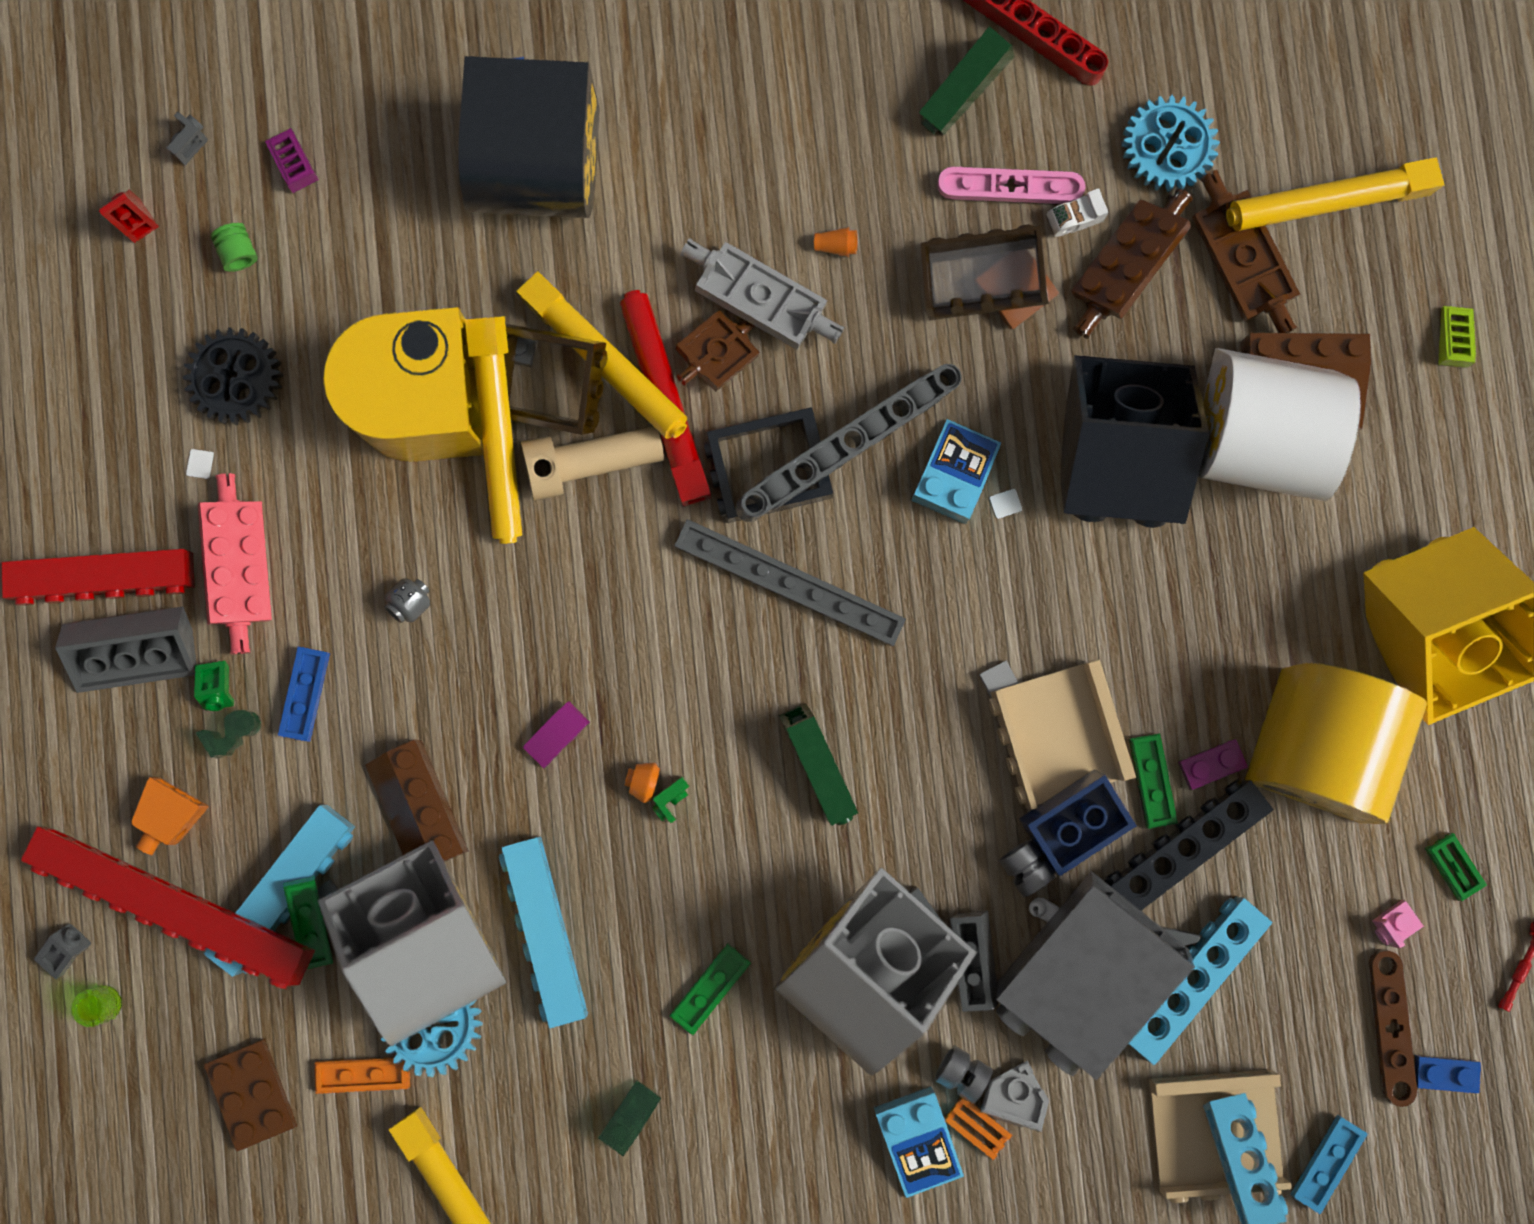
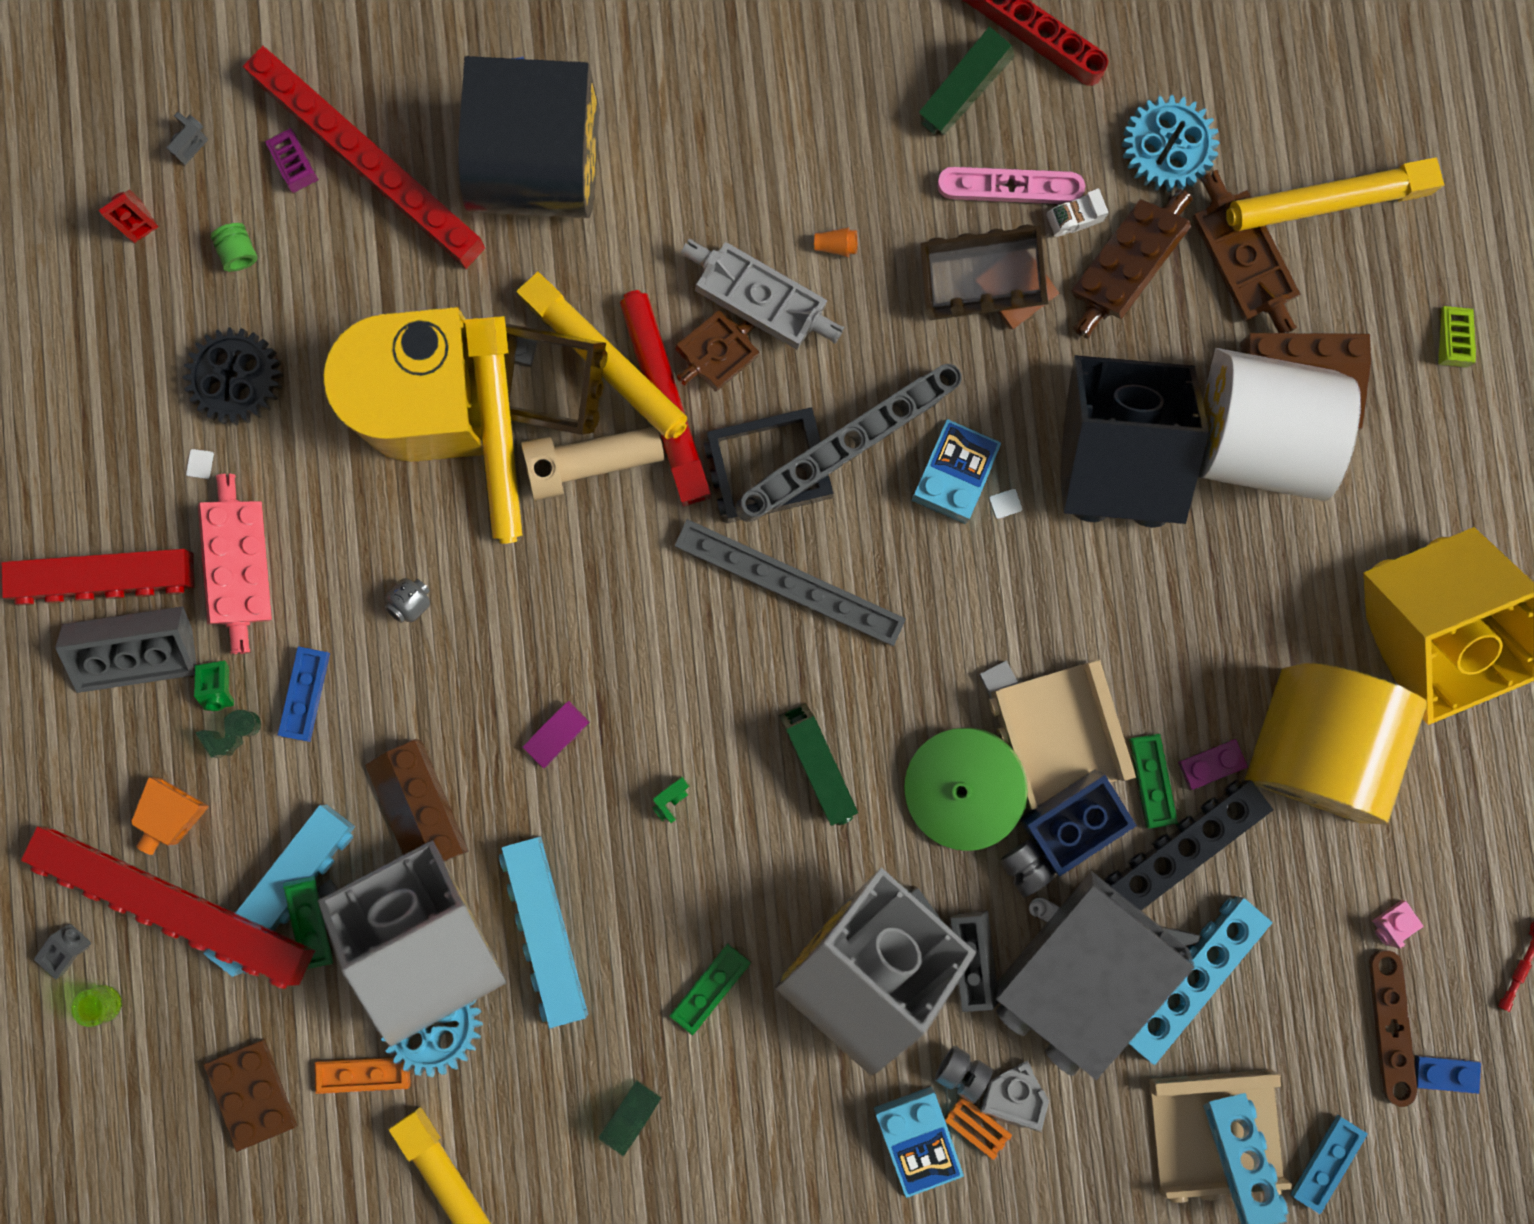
orange cone [624,763,660,803] -> none
green tile [1424,833,1487,901] -> none
none -> red brick [243,45,486,269]
none -> bright green dish [905,727,1028,851]

